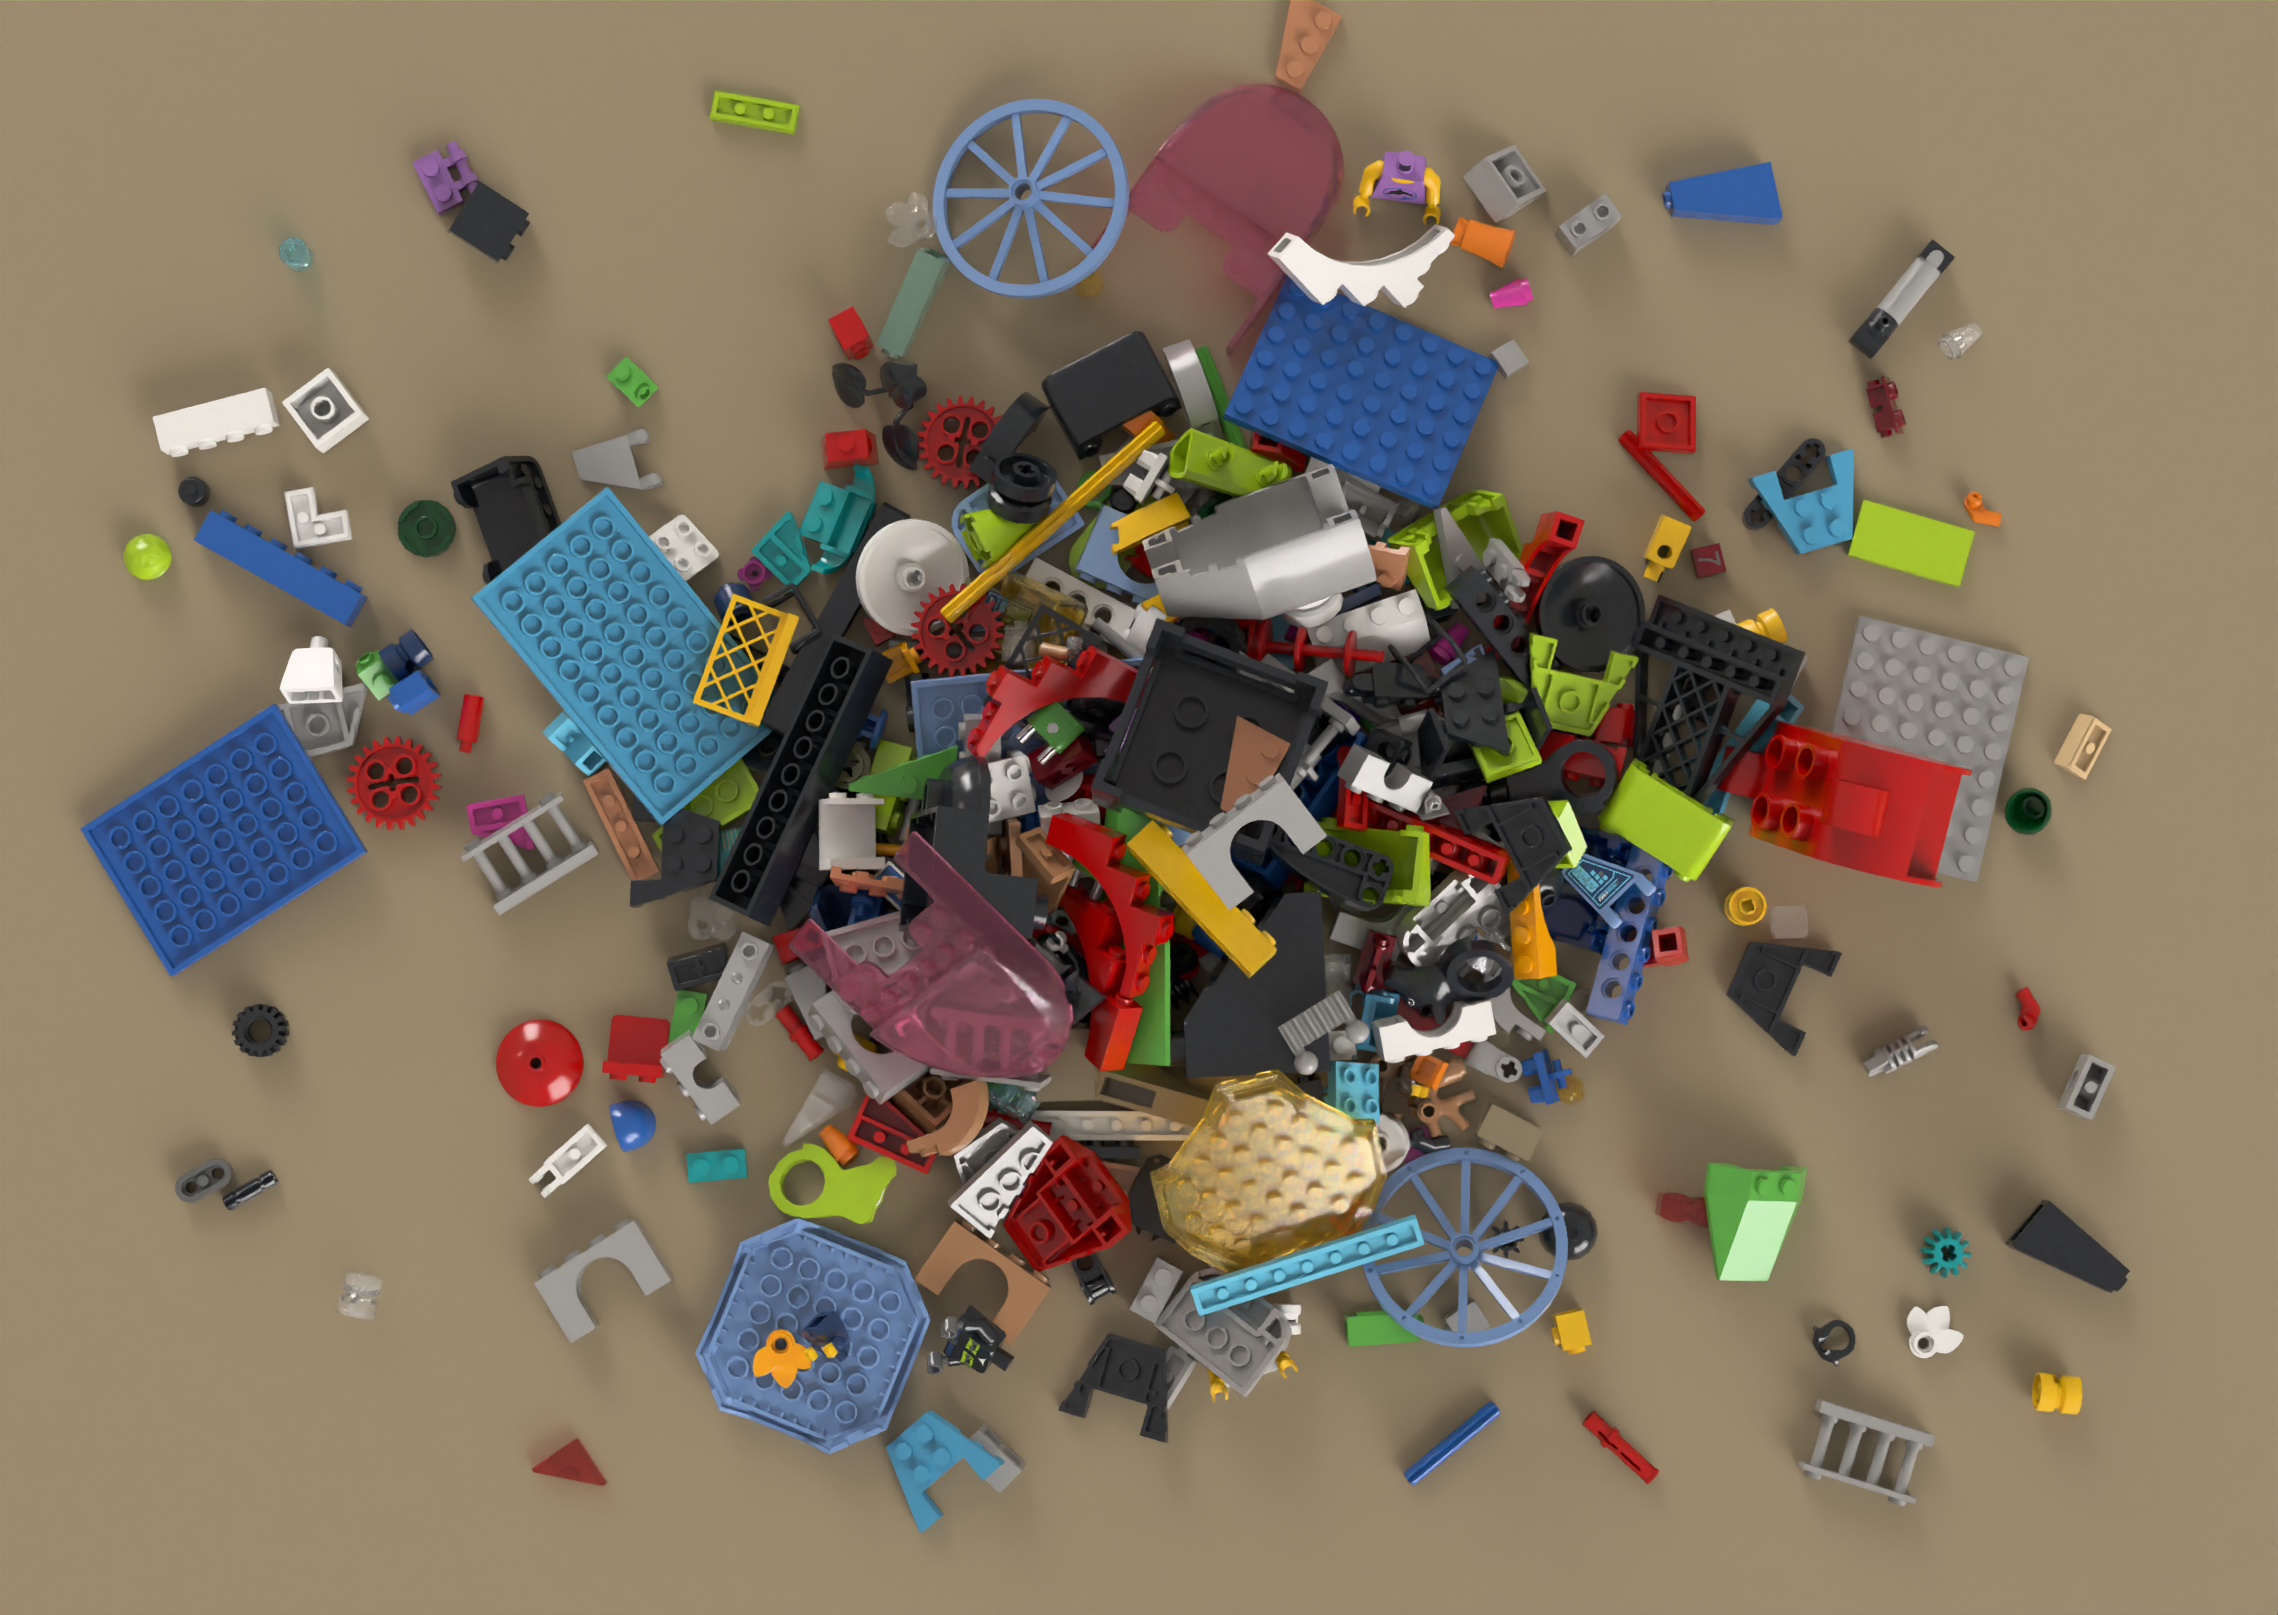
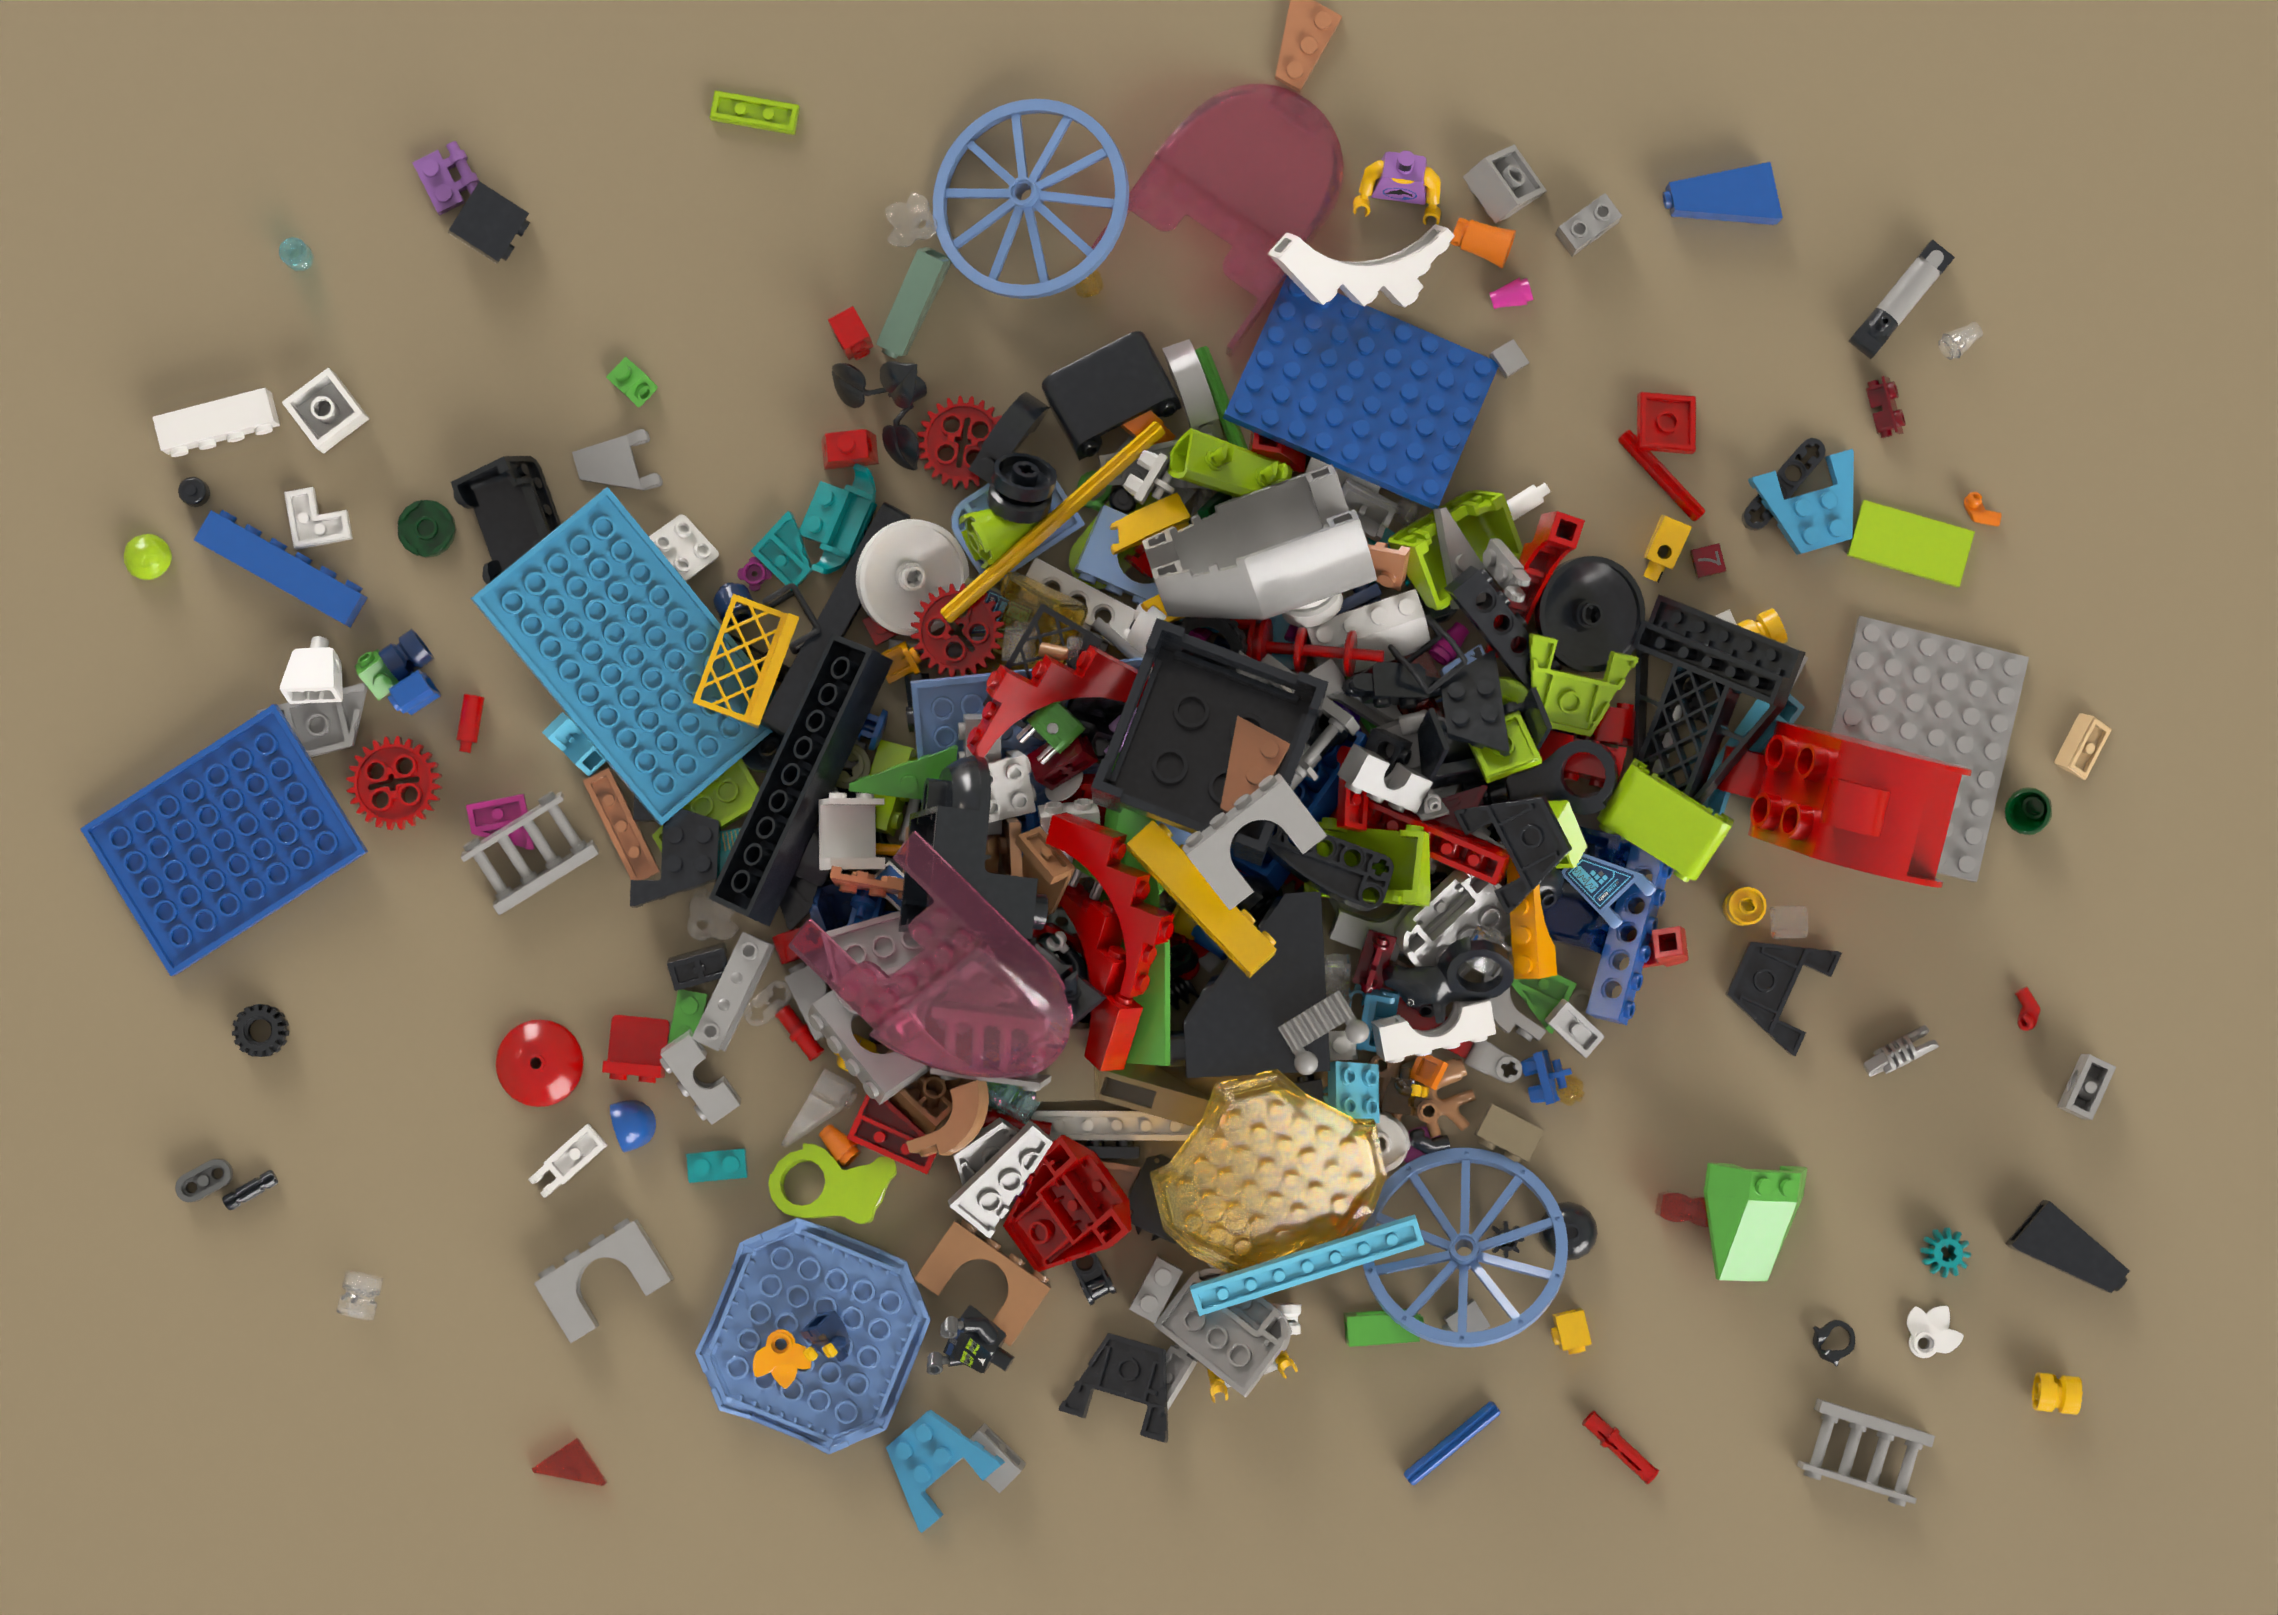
none -> white cylinder [1507,483,1550,521]

